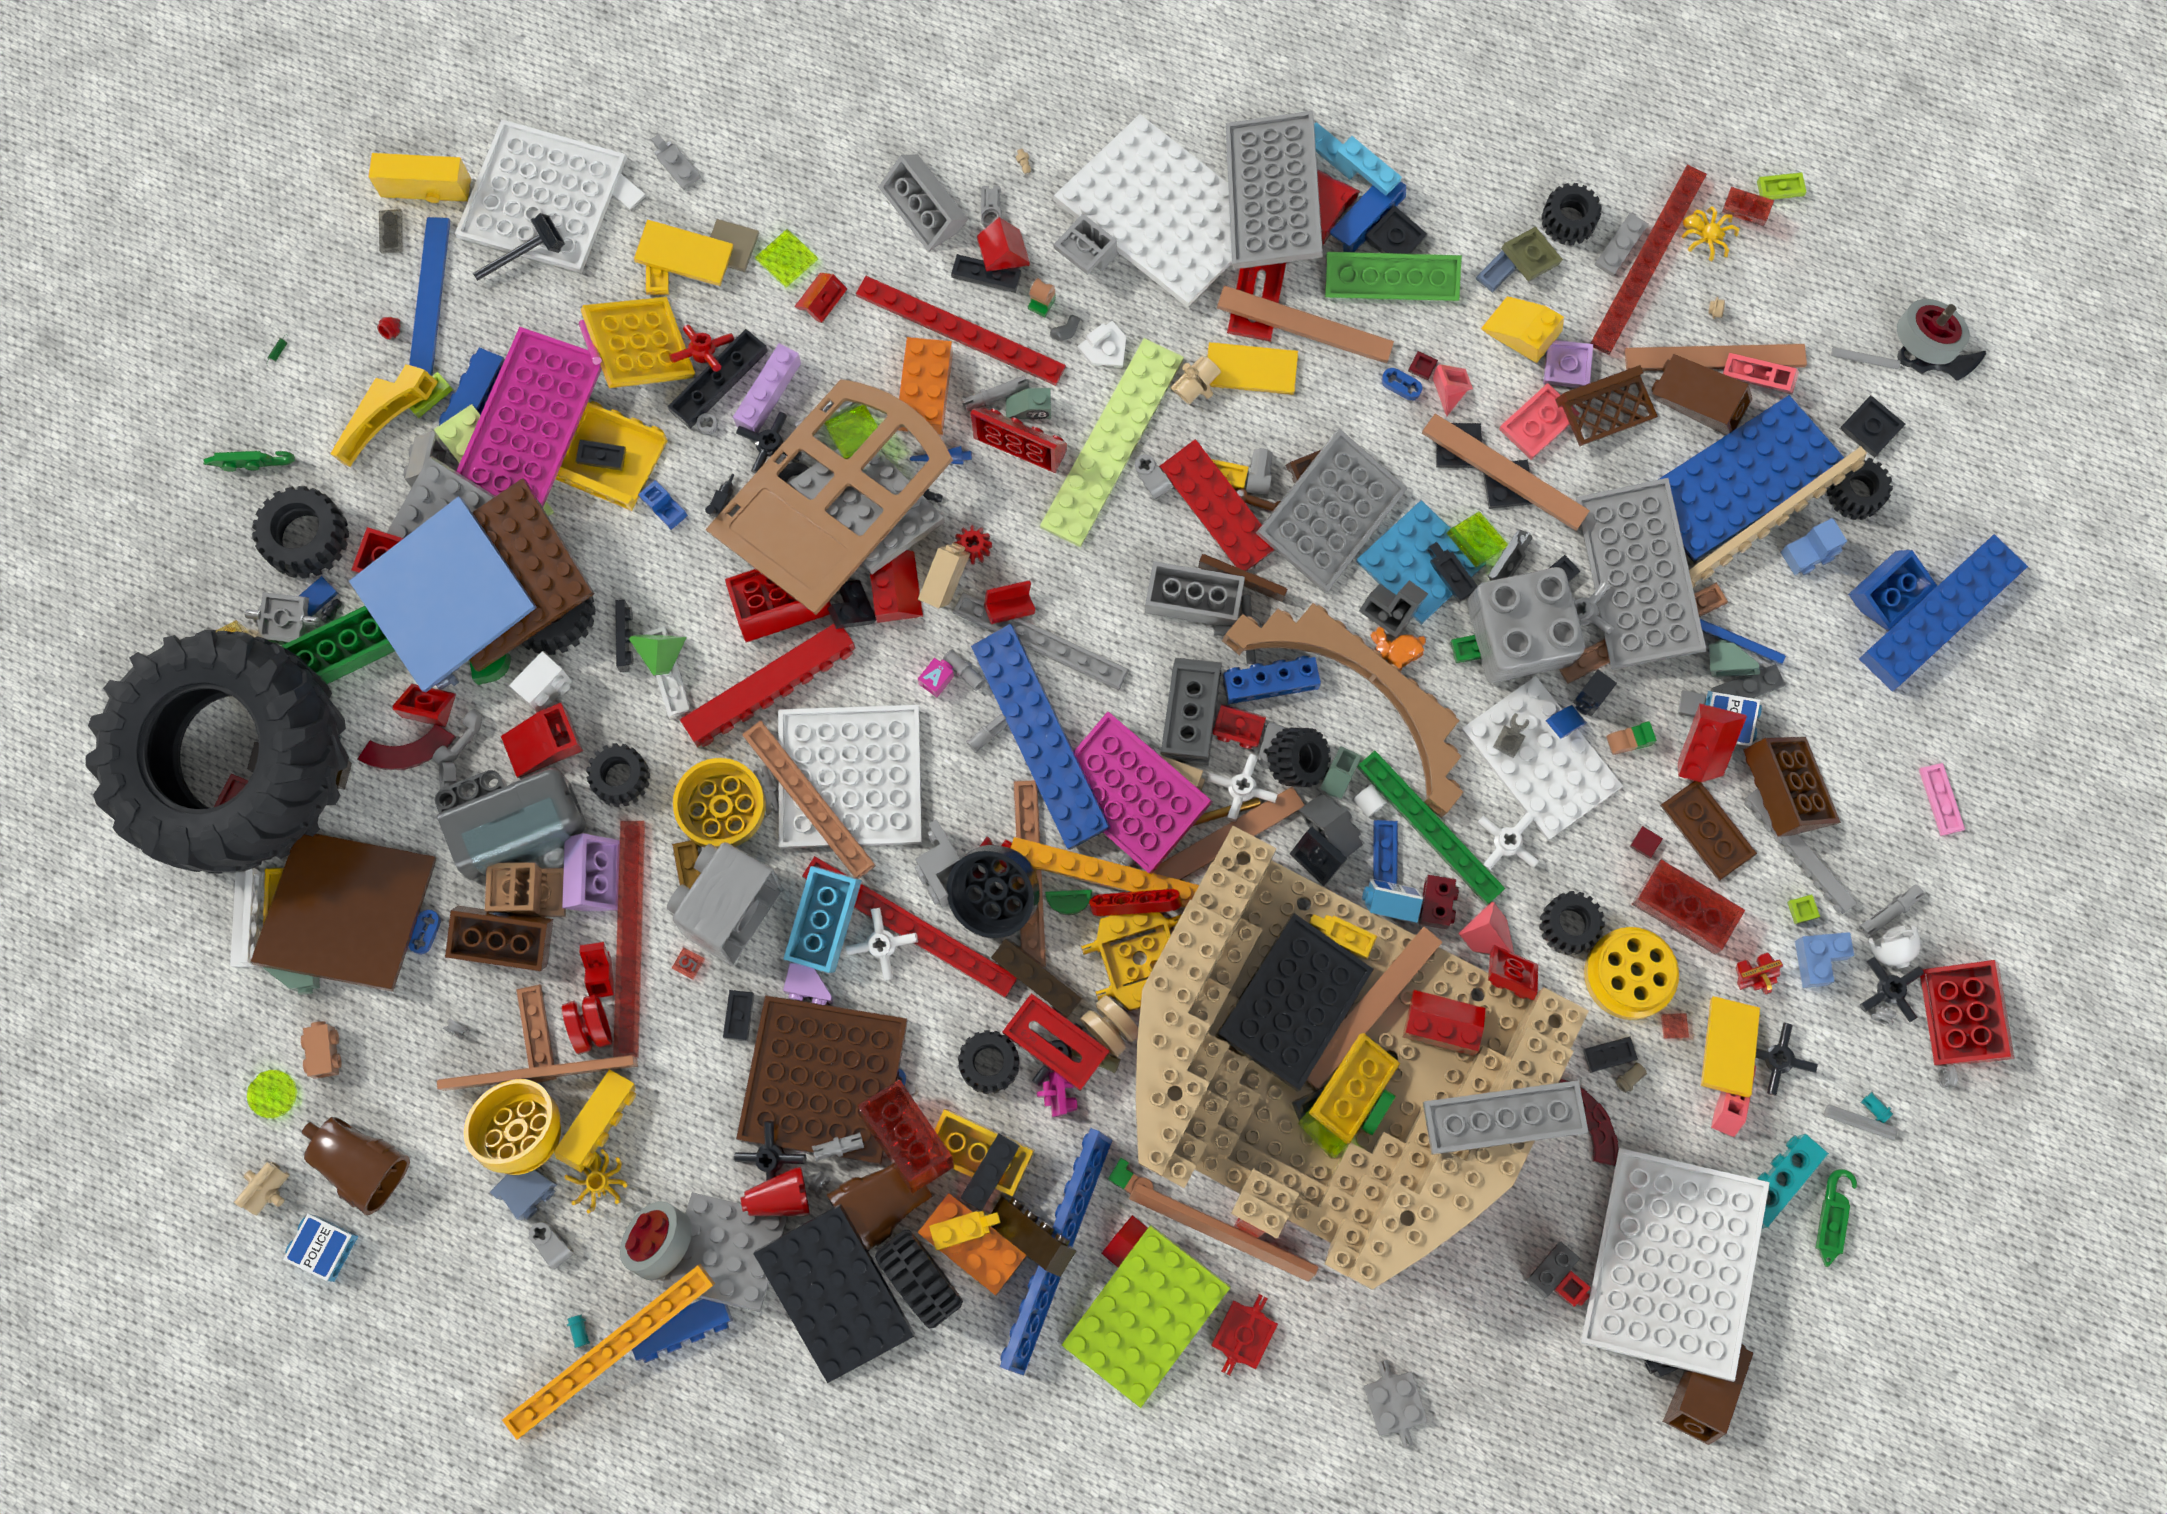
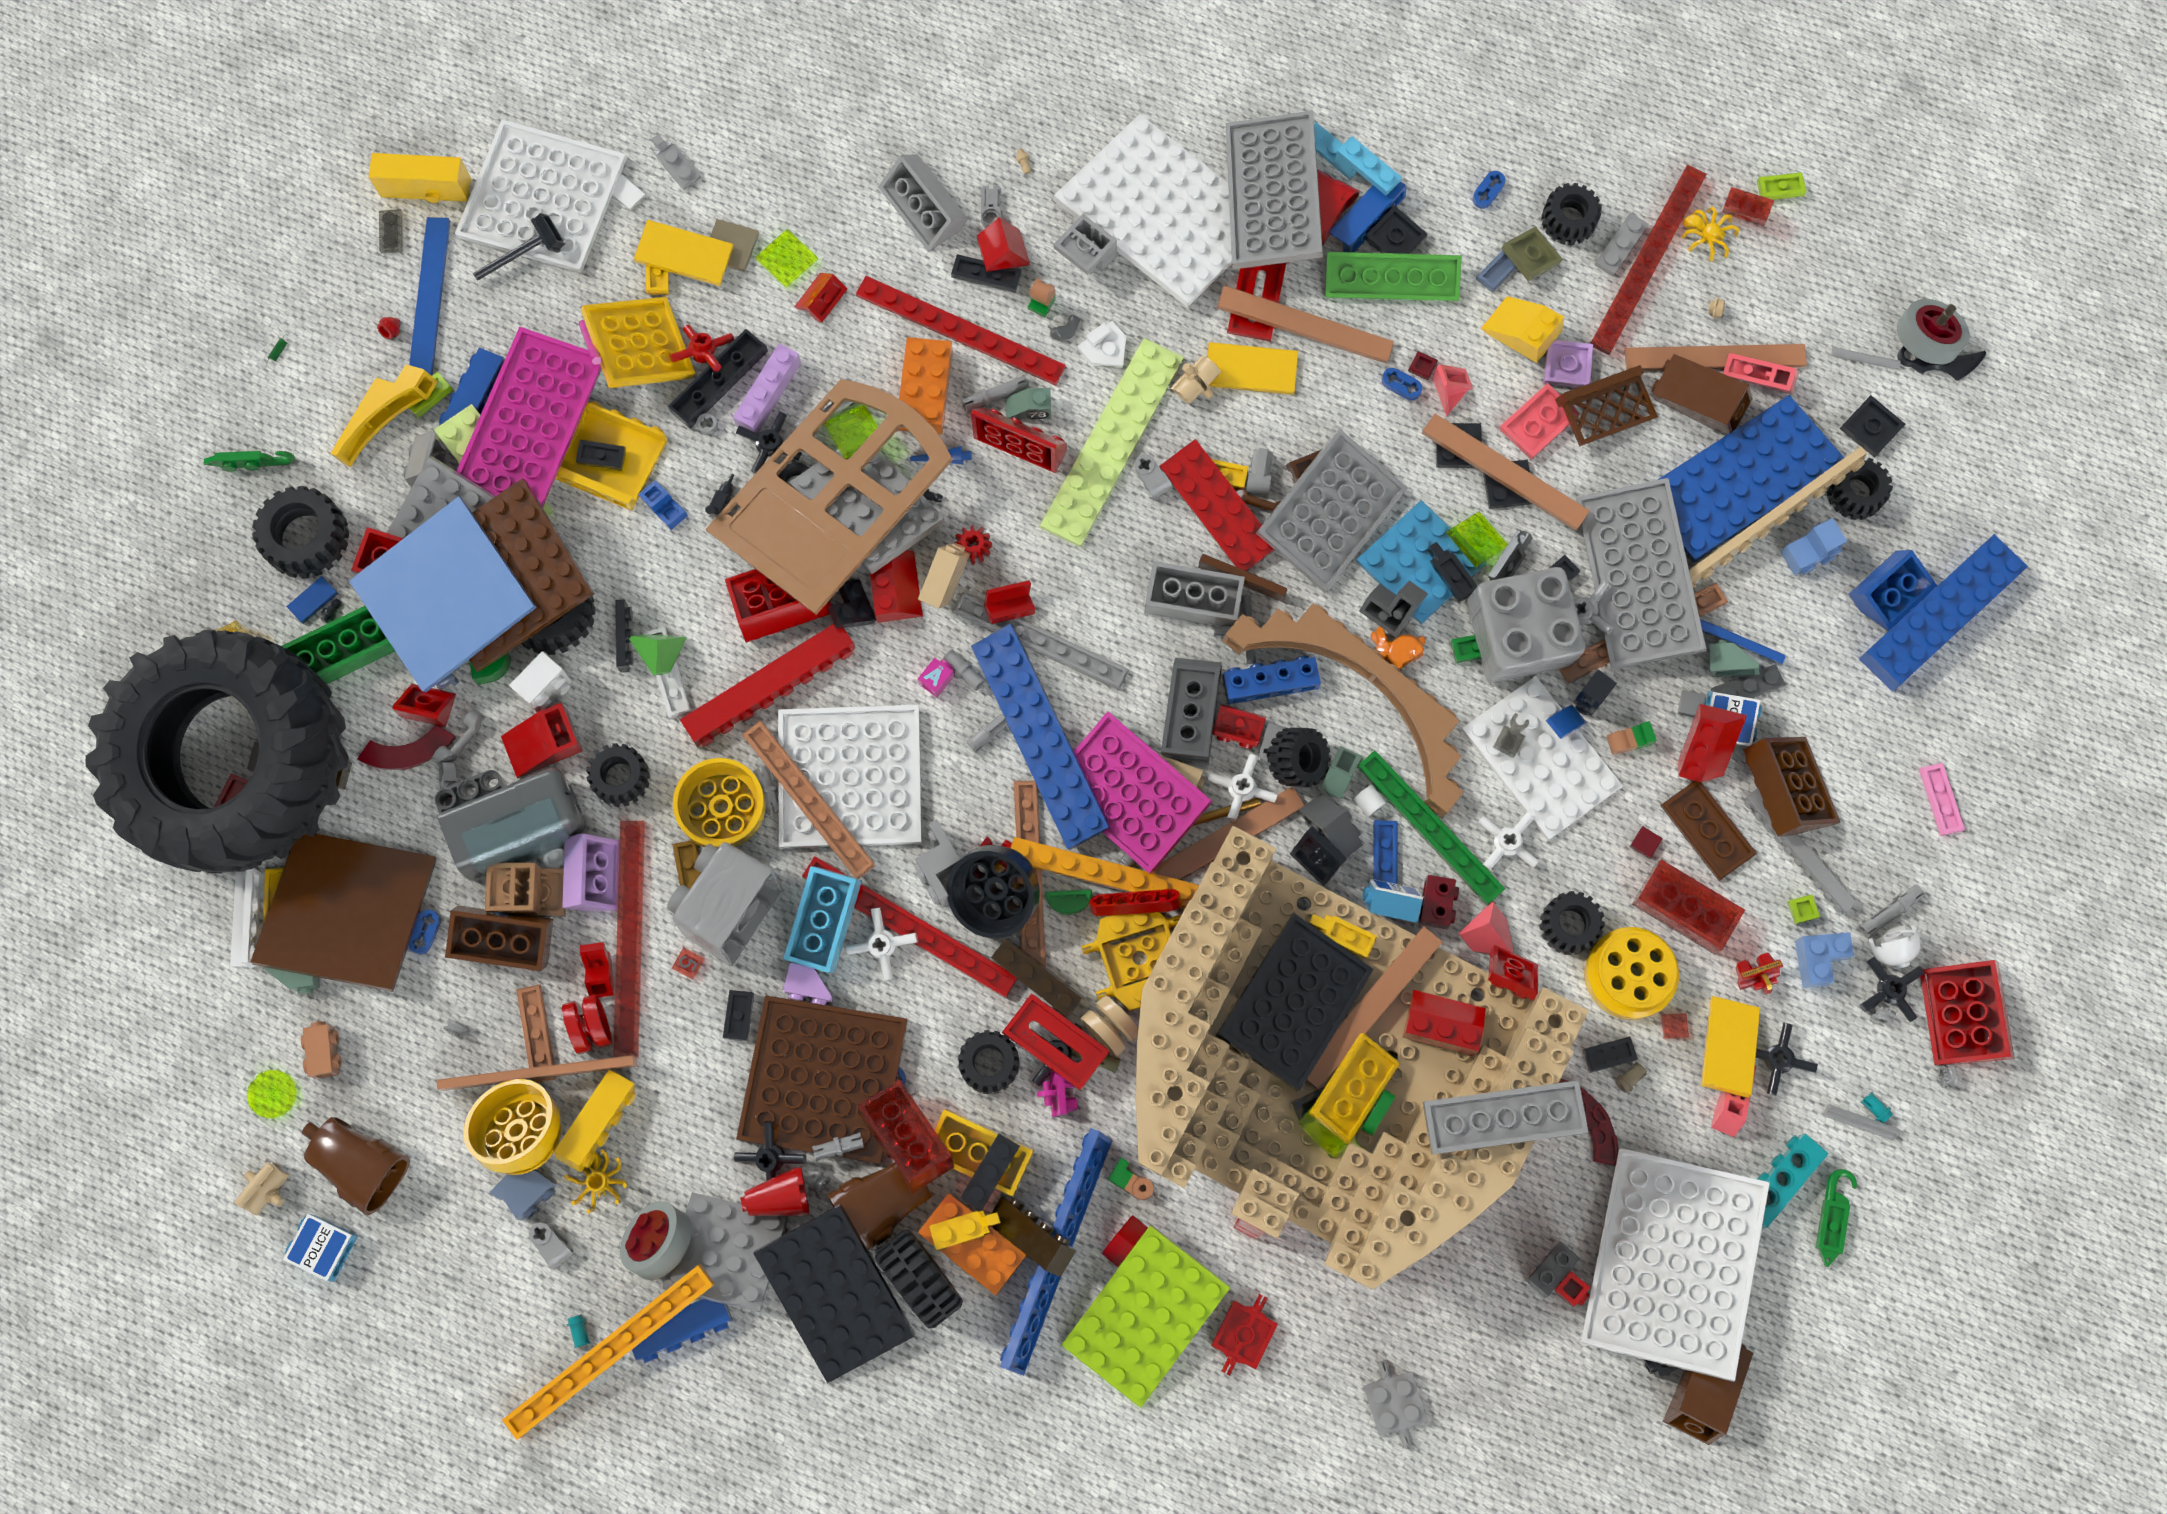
light grey plate [245,592,320,642] -> none
nougat tile [1129,1184,1318,1282] -> none
none -> blue beam [1473,171,1505,209]

